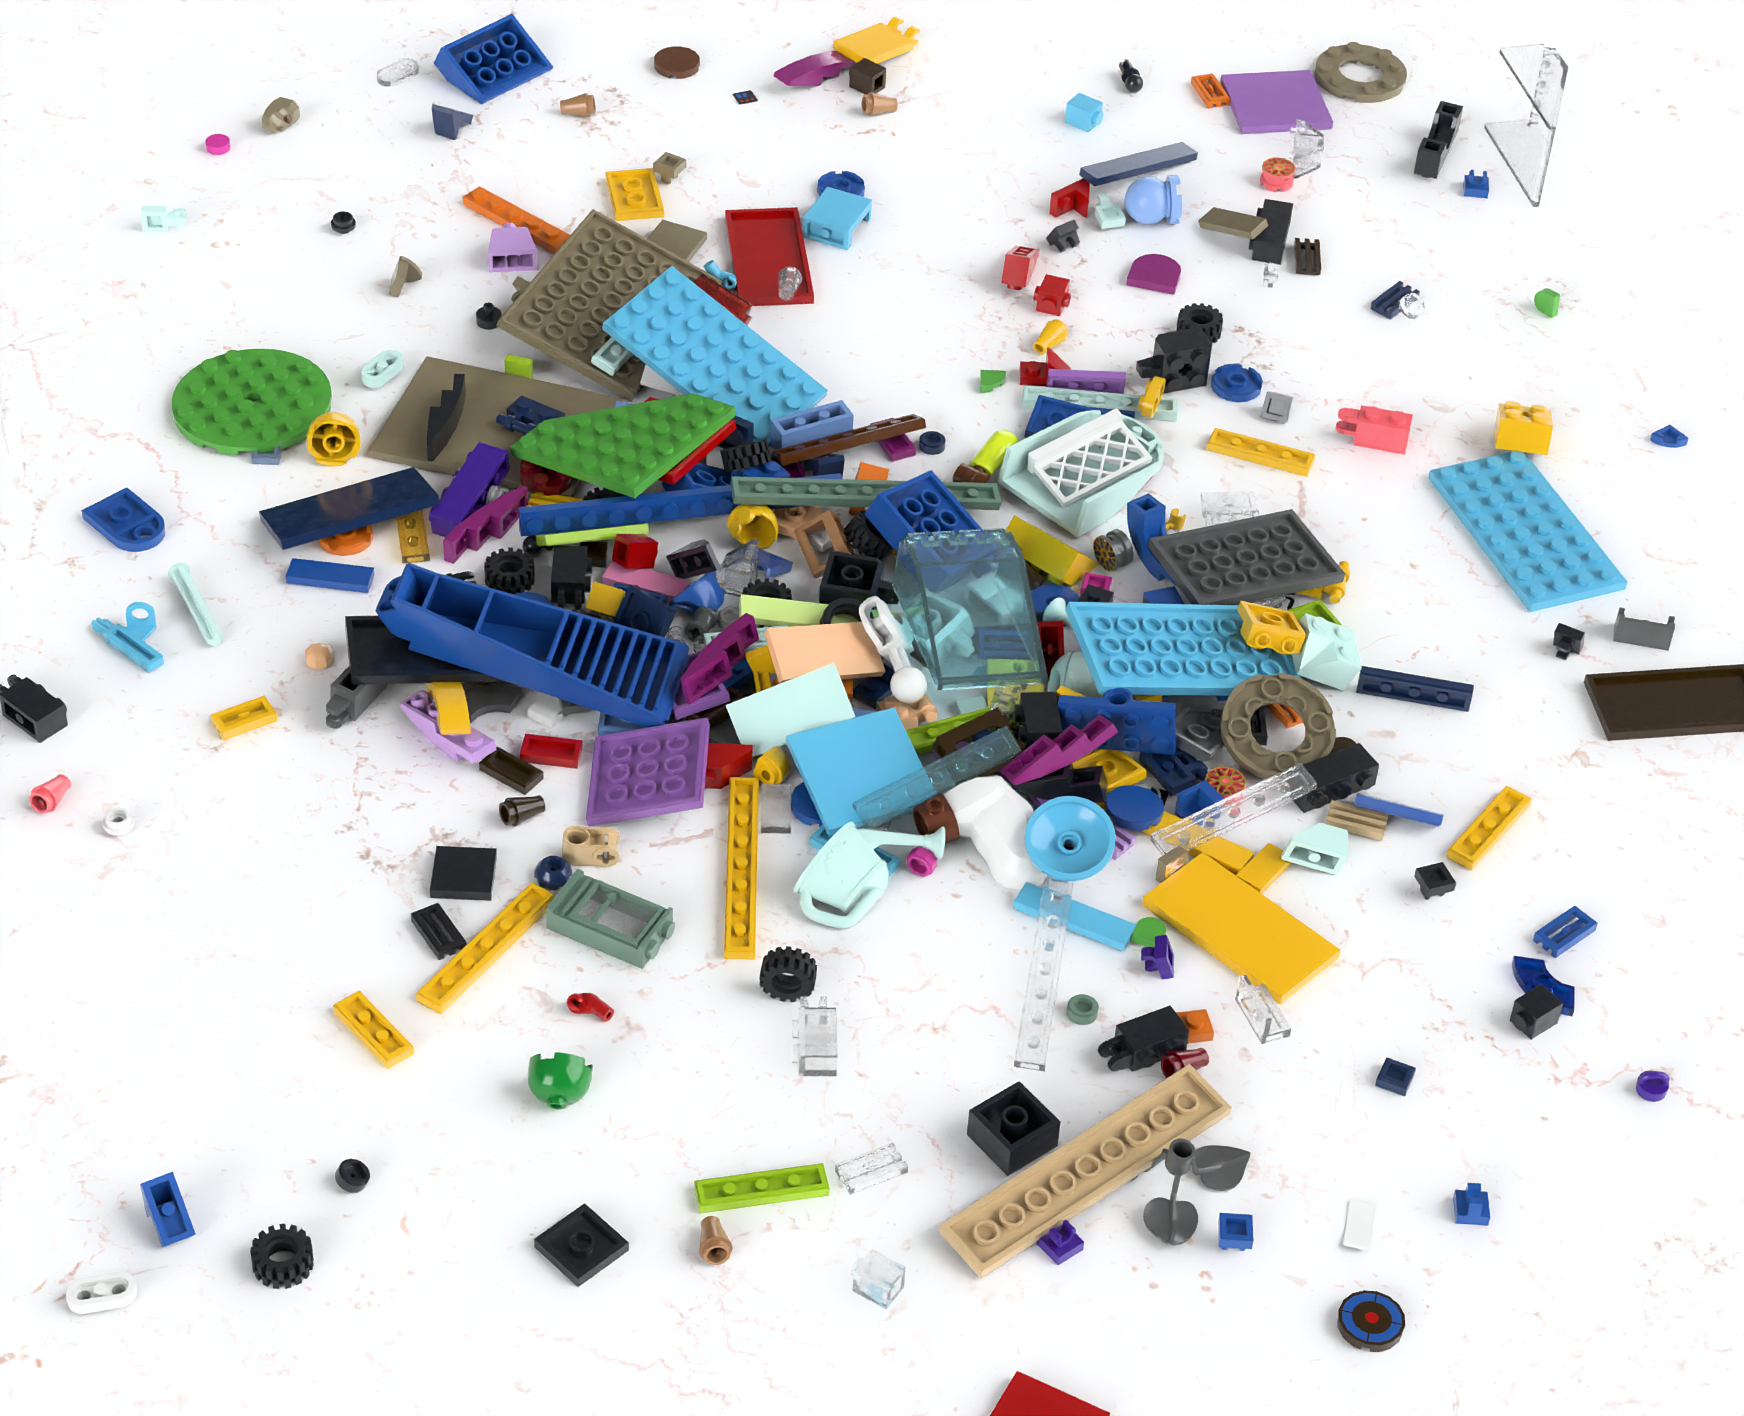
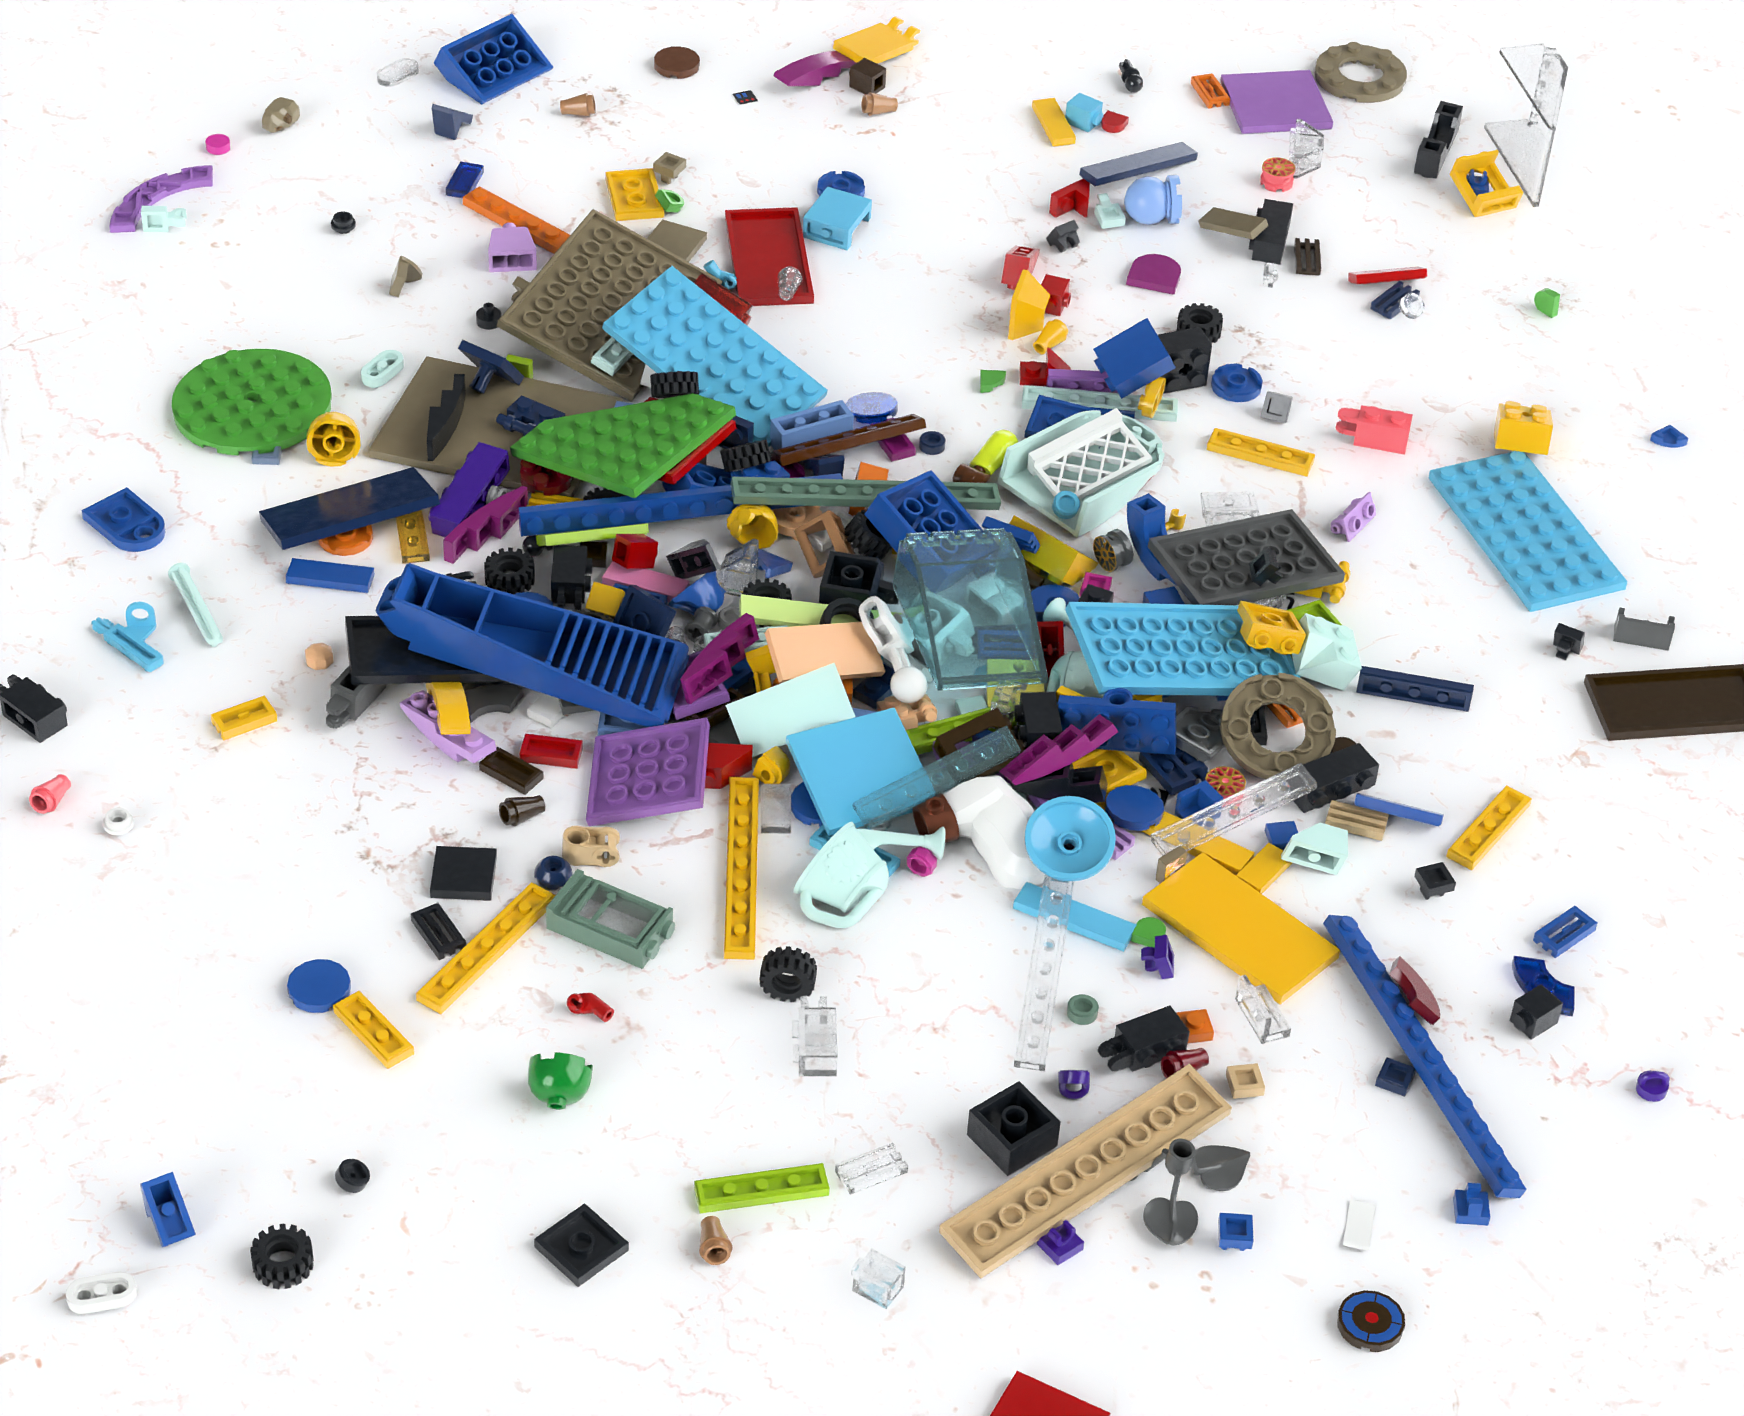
none -> medium lavender tile [109,165,213,233]
none -> blue tile [287,959,351,1013]
none -> clear blue tile [445,161,484,198]
none -> dark blue tile [458,339,524,394]
none -> black tyre [650,371,699,398]
none -> bright green tile [655,189,684,213]
none -> clear blue tile [846,392,898,424]
none -> blue tile [982,516,1040,554]
none -> yellow slope [1008,269,1050,340]
none -> yellow tile [1032,98,1076,147]
none -> medium azure tile [1052,491,1080,519]
none -> dark purple tile [1058,1070,1090,1099]
none -> blue brick [1093,318,1176,399]
none -> red tile [1101,110,1129,133]
none -> tan plate [1226,1063,1265,1099]
none -> black tile [1249,546,1283,586]
none -> blue tile [1264,821,1298,851]
none -> blue plate [1323,915,1527,1198]
none -> lavender hinge [1330,492,1376,542]
none -> red tile [1348,266,1427,284]
none -> tile [1389,956,1440,1025]
none -> yellow panel [1449,150,1524,217]

